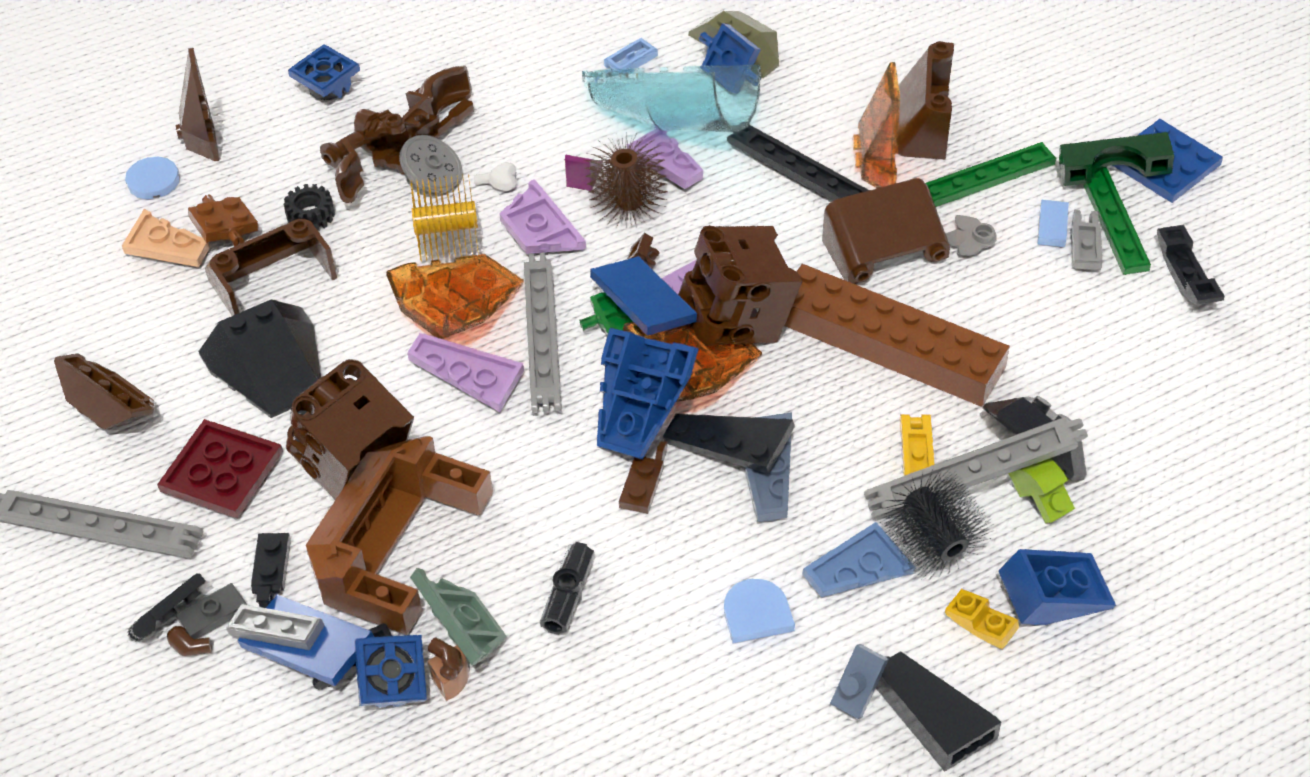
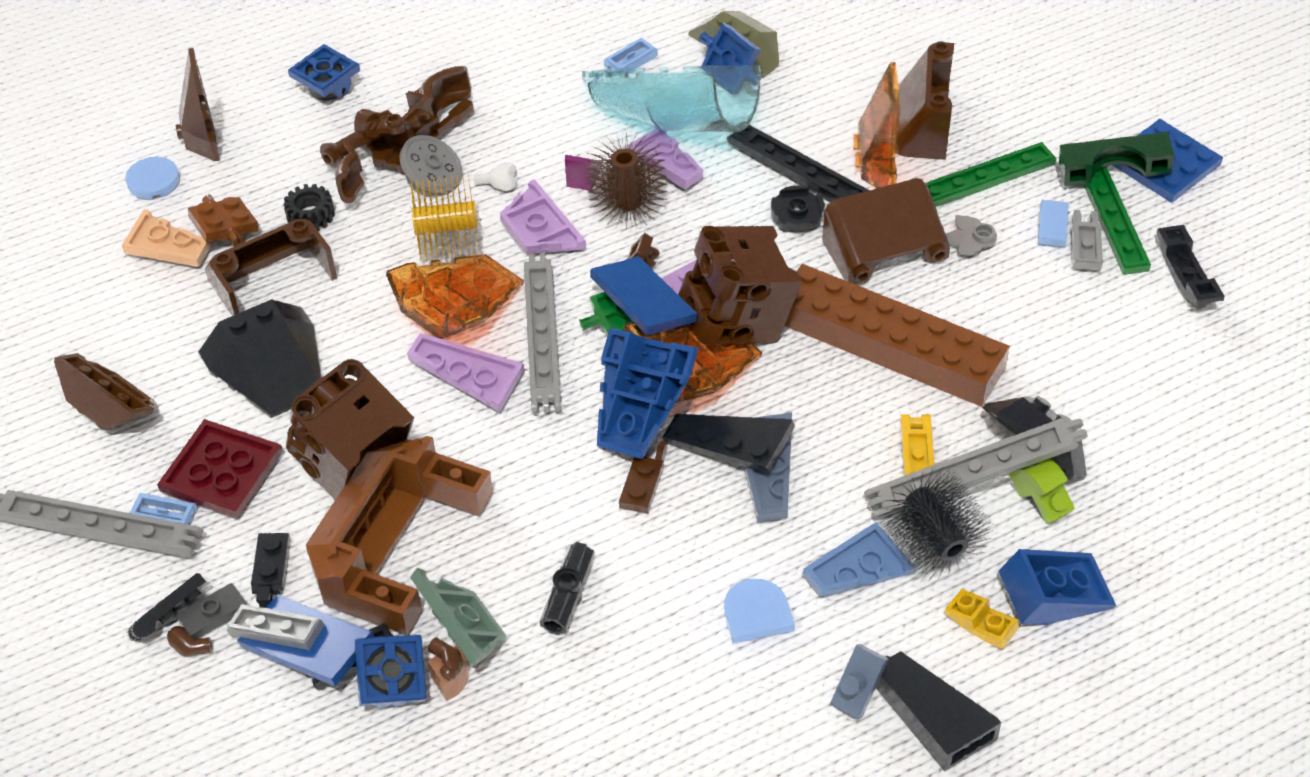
none -> light blue tile [130,493,198,524]
none -> black plate [770,186,825,232]

